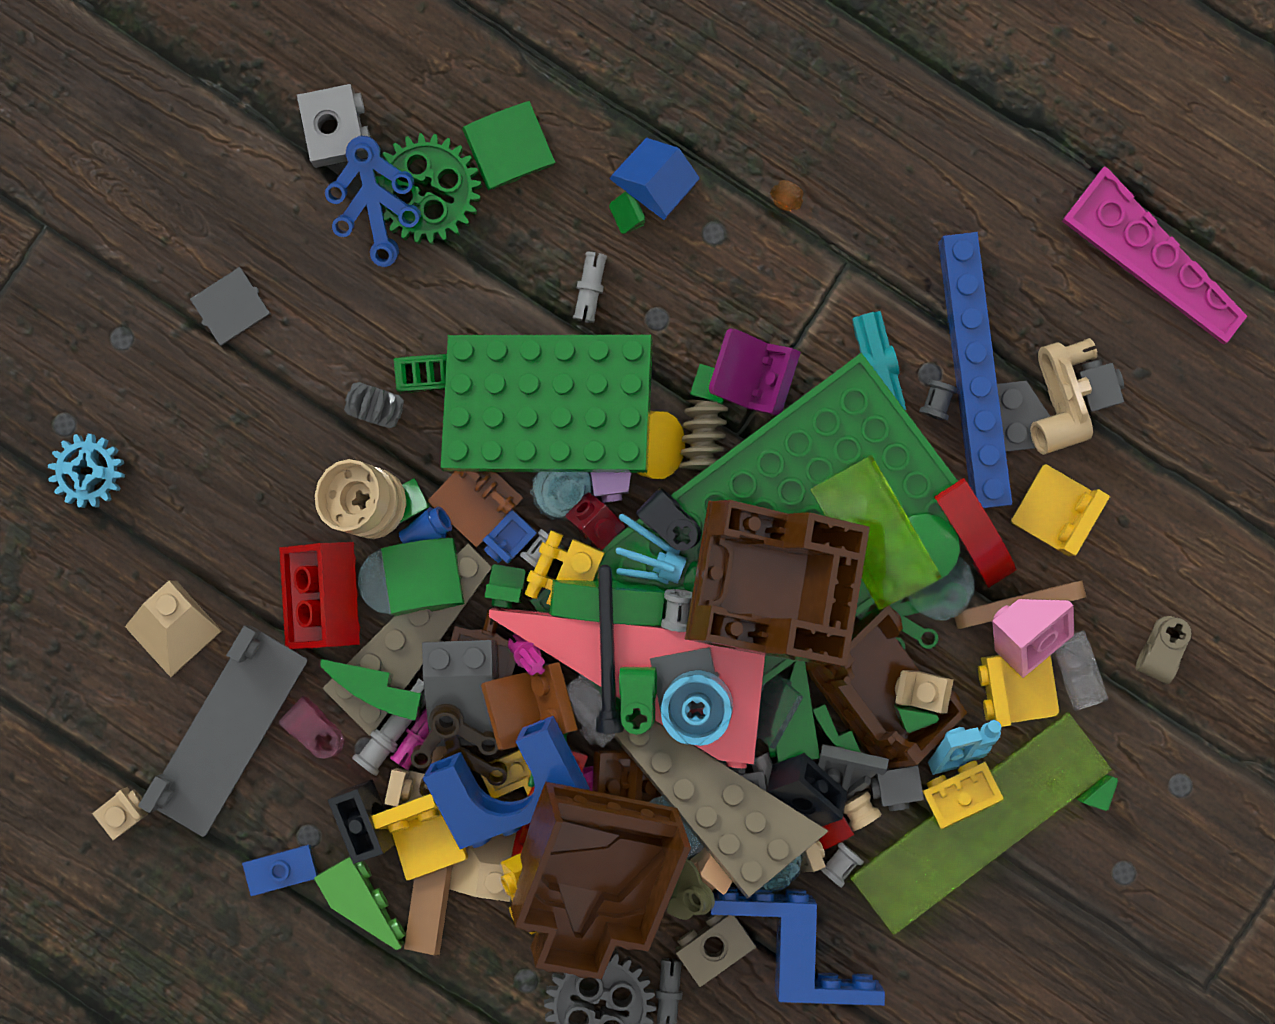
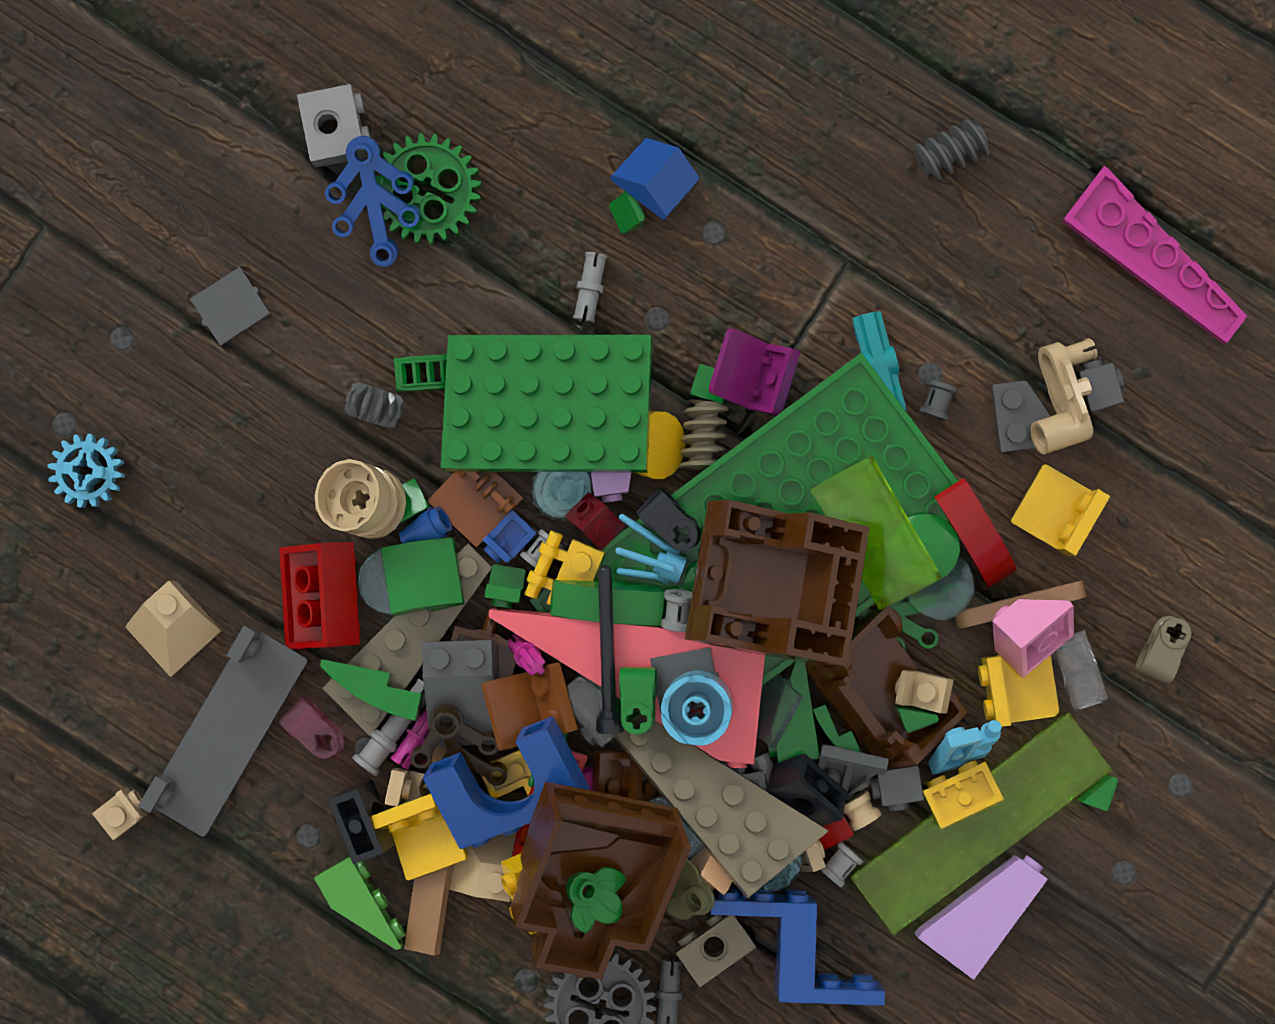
blue plate [242,844,318,896] -> none
green slope [462,101,555,191] -> none
clear orange plate [770,180,804,211] -> none
blue brick [938,232,1012,509] -> none
none -> green plate [566,867,626,934]
none -> dark grey piece [912,117,990,181]
none -> lavender slope [914,855,1048,980]

